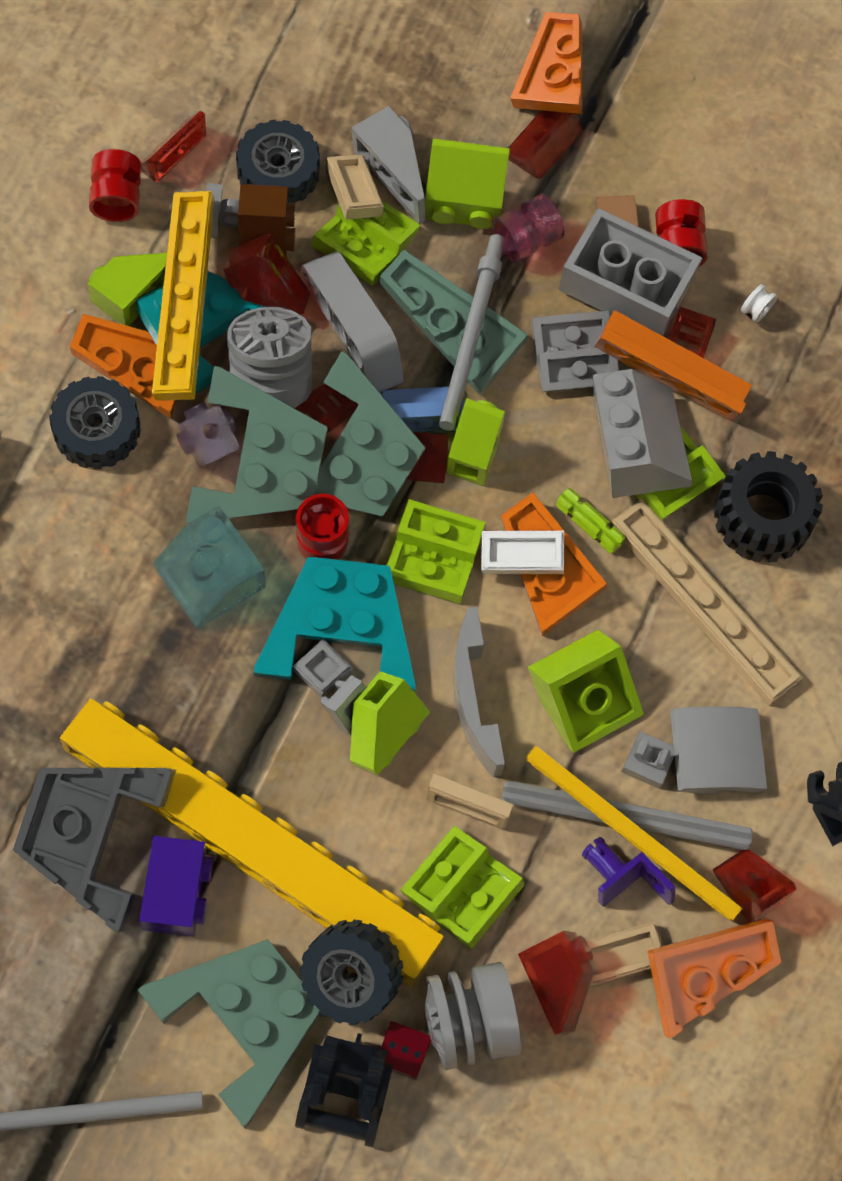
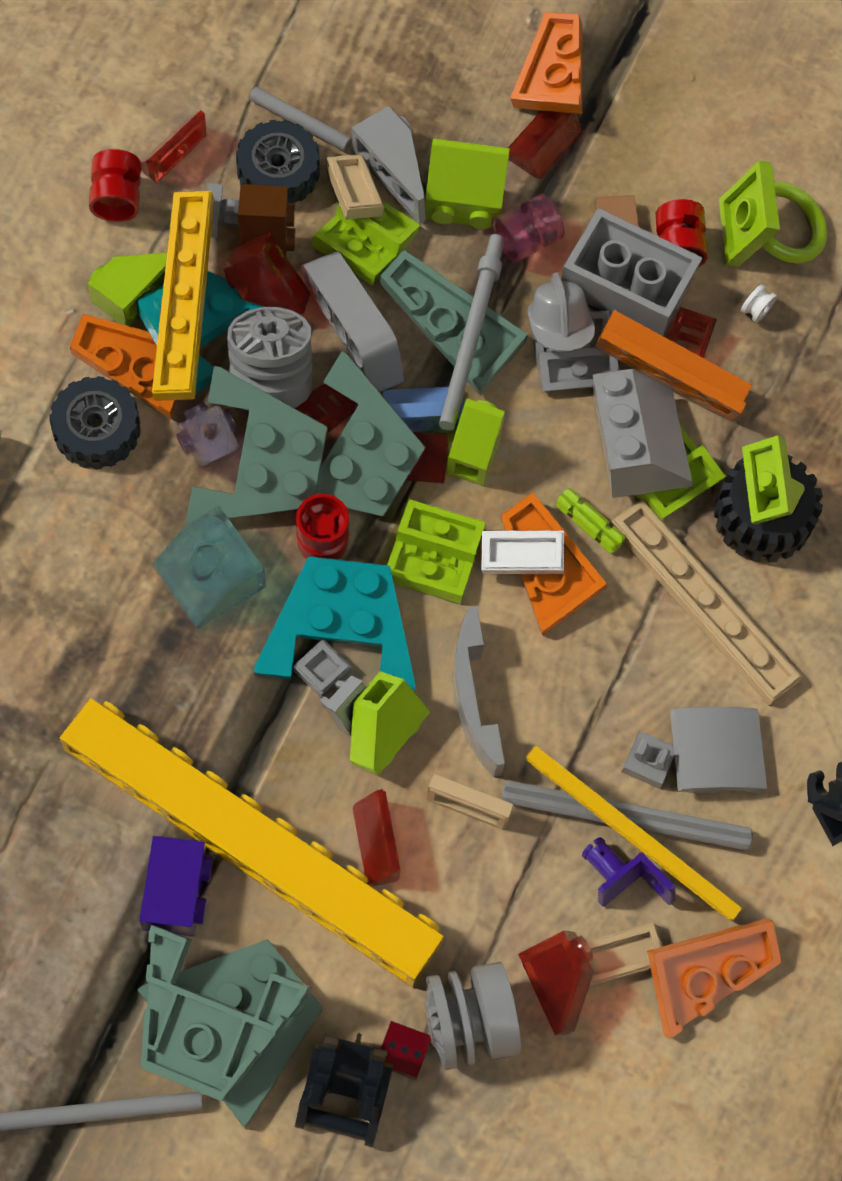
dark grey wing [13,768,176,932] -> none
black wheel [300,919,403,1025] -> none
lime slope [400,826,525,950] -> none
lime slope [528,629,644,753] -> none
clear red slope [712,849,797,923] -> none
none -> sand green wing [141,925,312,1101]
none -> light grey bar [249,86,352,152]
none -> clear red slope [353,789,401,887]
none -> light grey piece [527,273,595,352]
none -> lime tile [719,160,827,267]
none -> lime slope [742,435,805,525]

